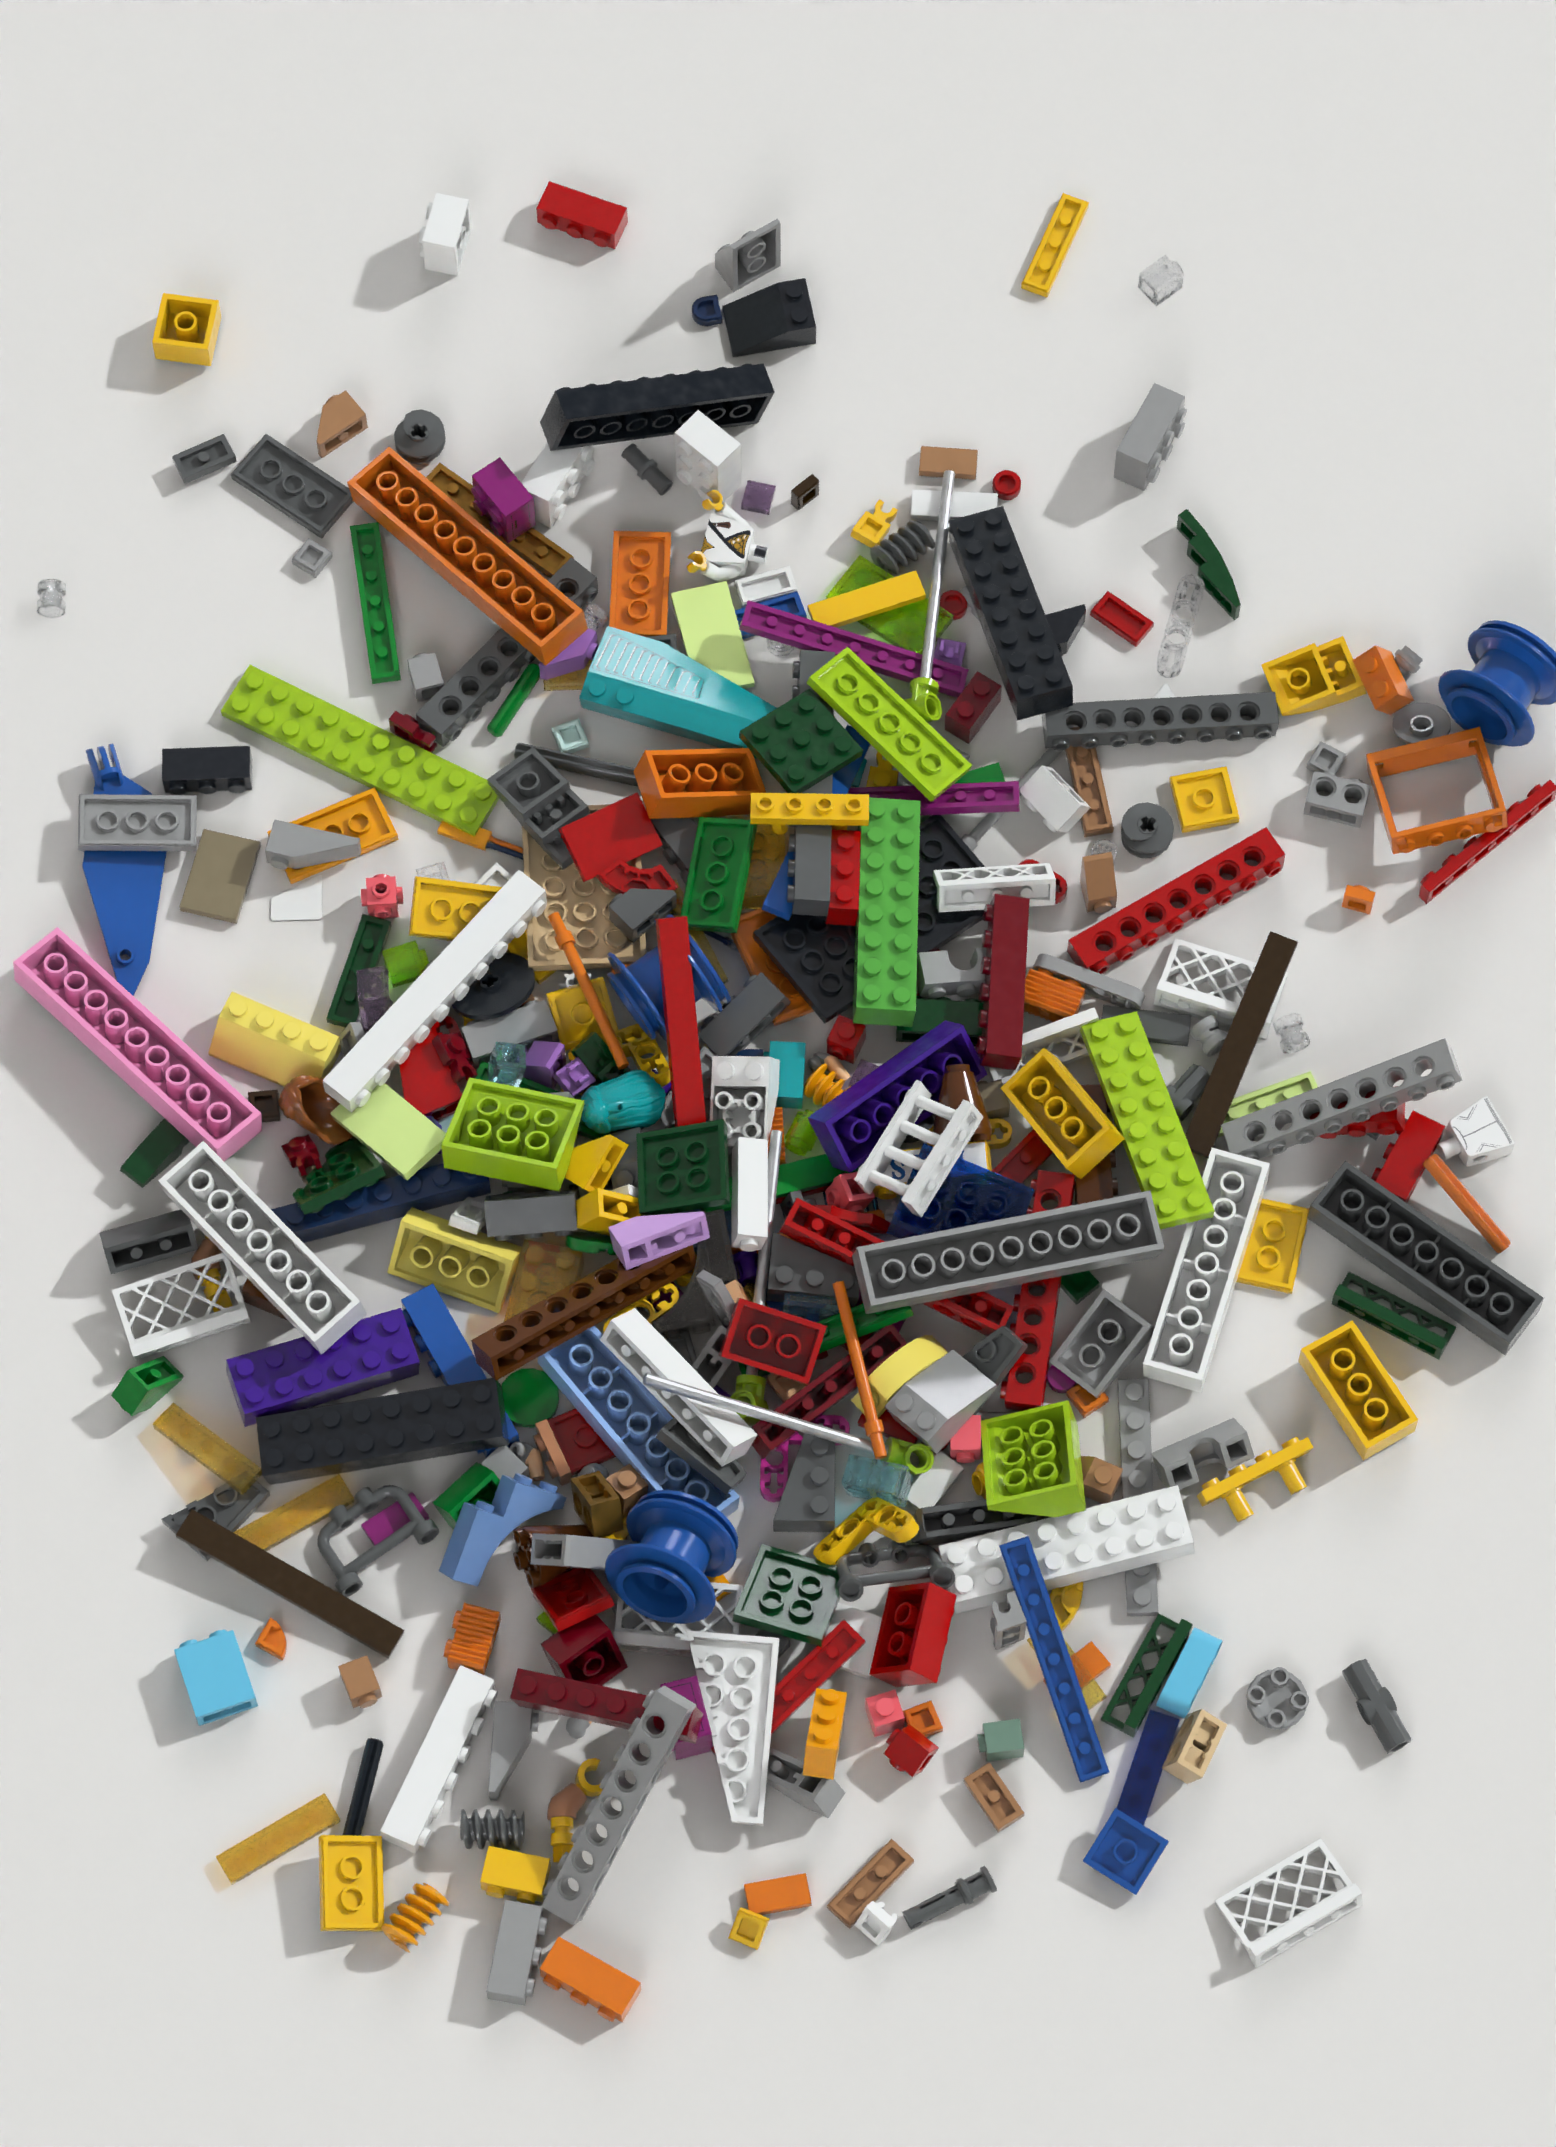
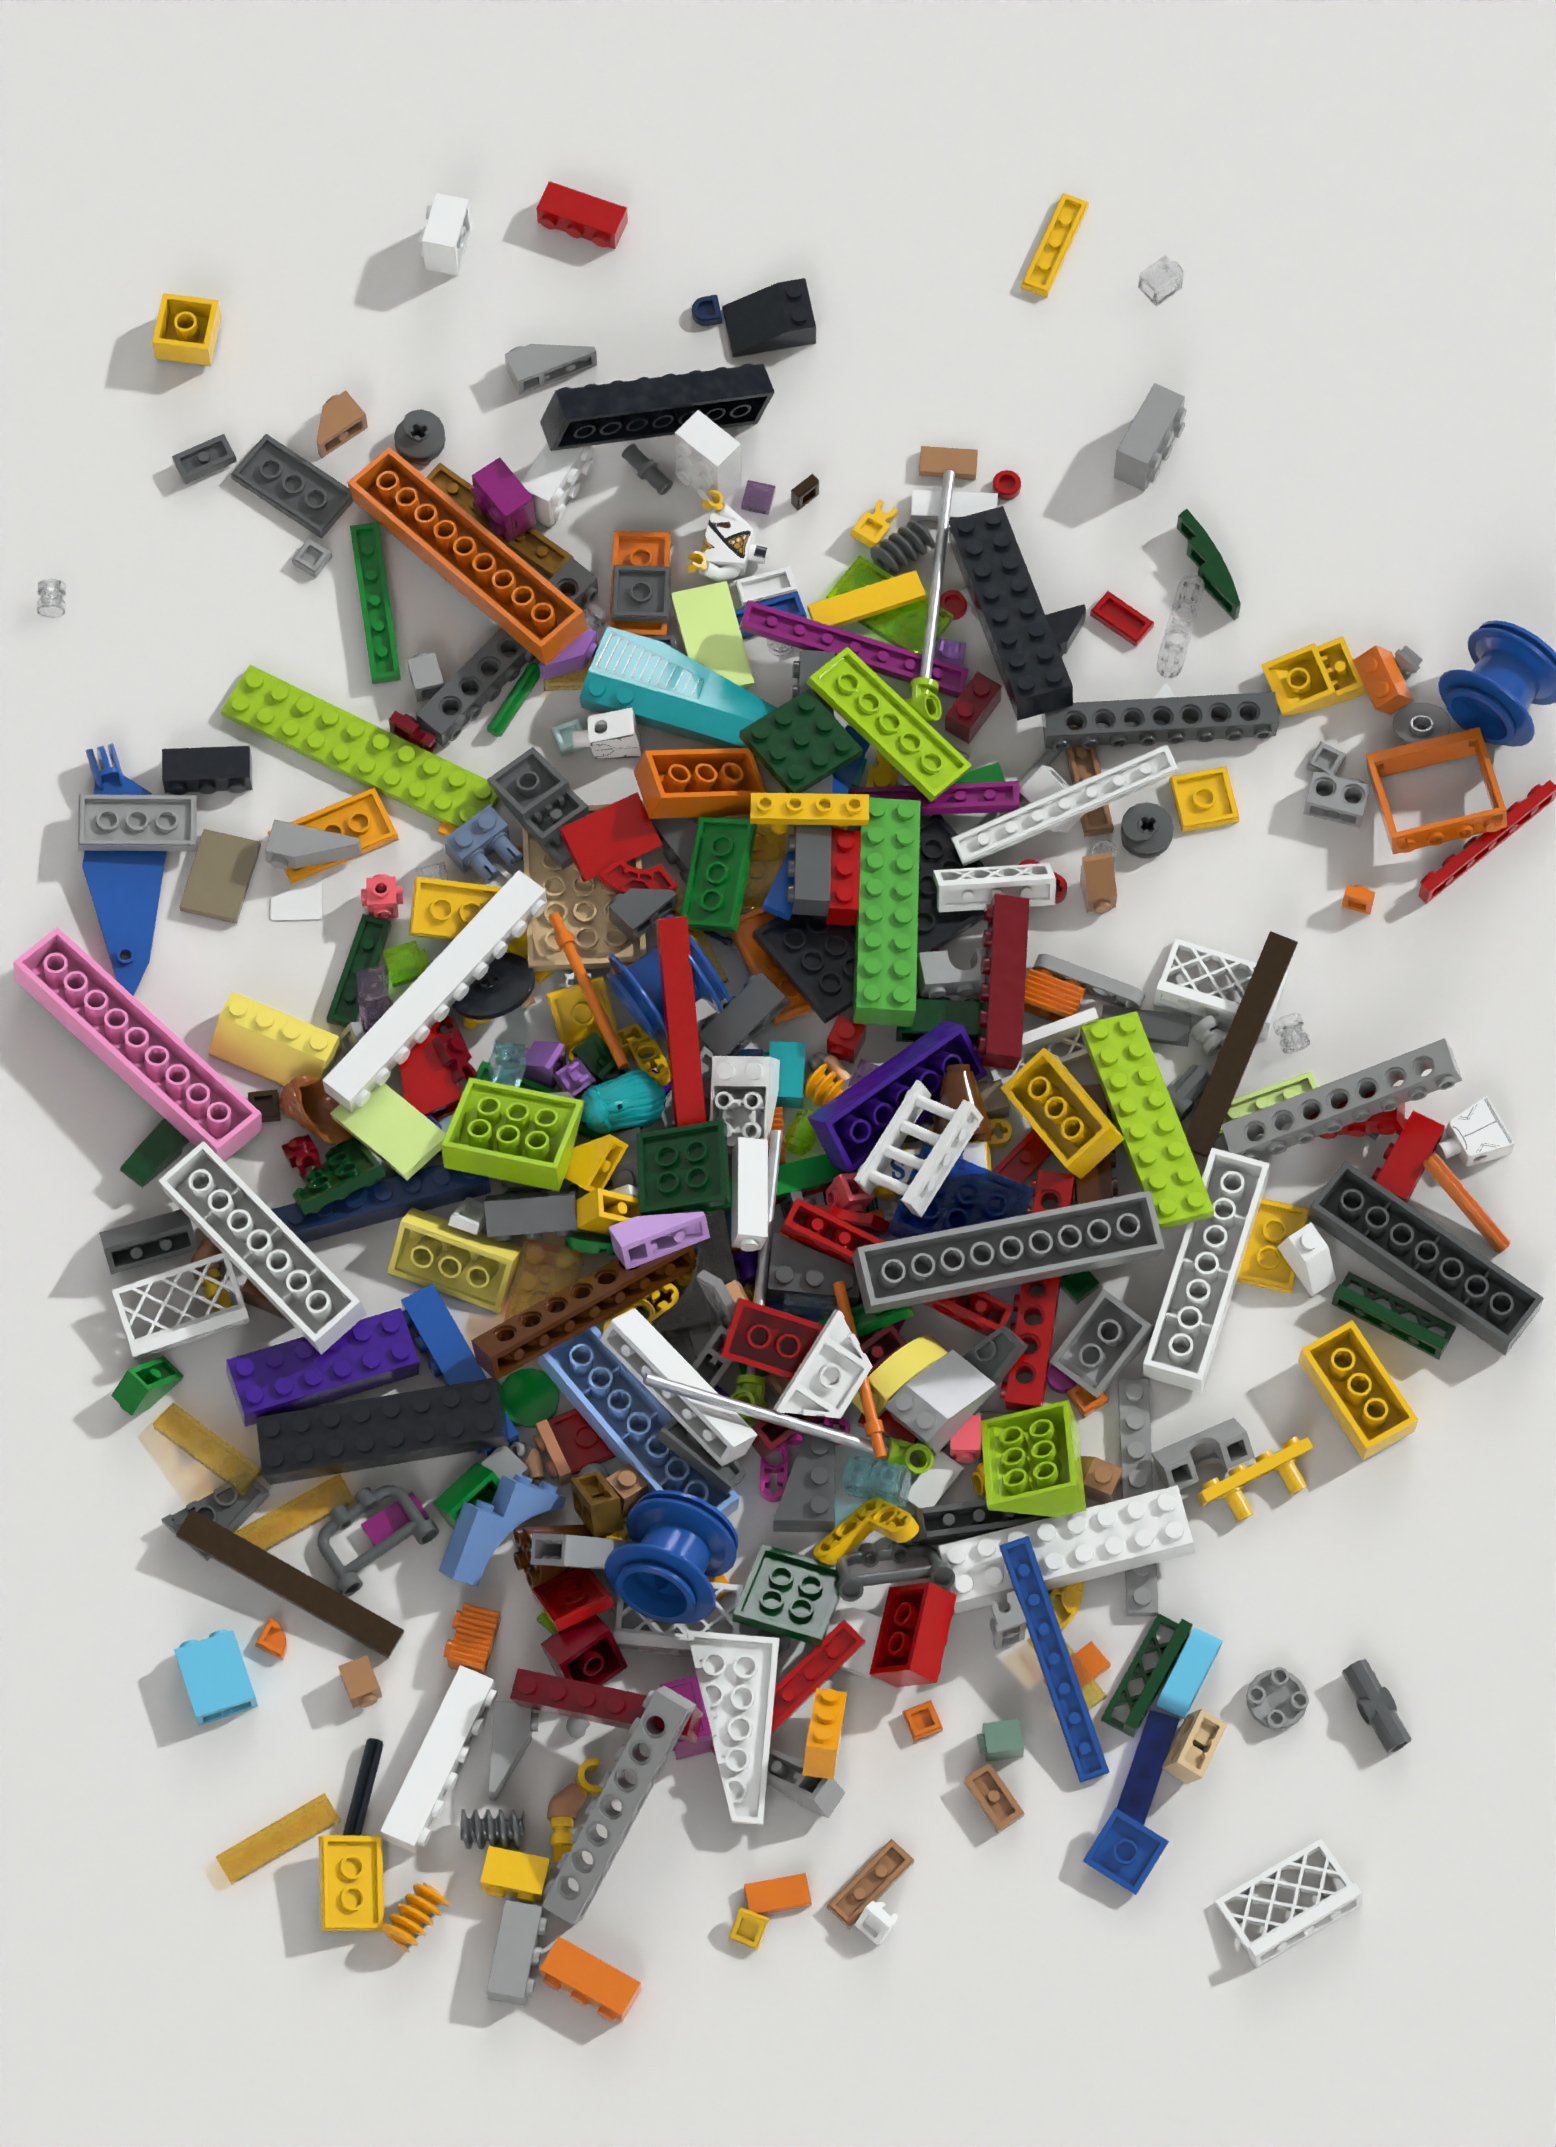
light grey brick [461,1000,559,1069] -> none
dark grey axle [514,743,638,787] -> none
light grey slope [715,219,781,293] -> none
coral brick [865,1690,905,1737] -> none
red brick [883,1725,939,1777] -> none
dark grey pin [902,1866,997,1930] -> none
red brick [1067,827,1285,974] -> none
none -> sand blue brick [444,805,523,884]
none -> light grey slope [505,344,597,395]
none -> white torso [572,708,642,760]
none -> dark grey tile [611,565,671,623]
none -> white wing [773,1309,873,1418]
none -> white tile [951,744,1180,867]
none -> white slope [1277,1222,1336,1297]

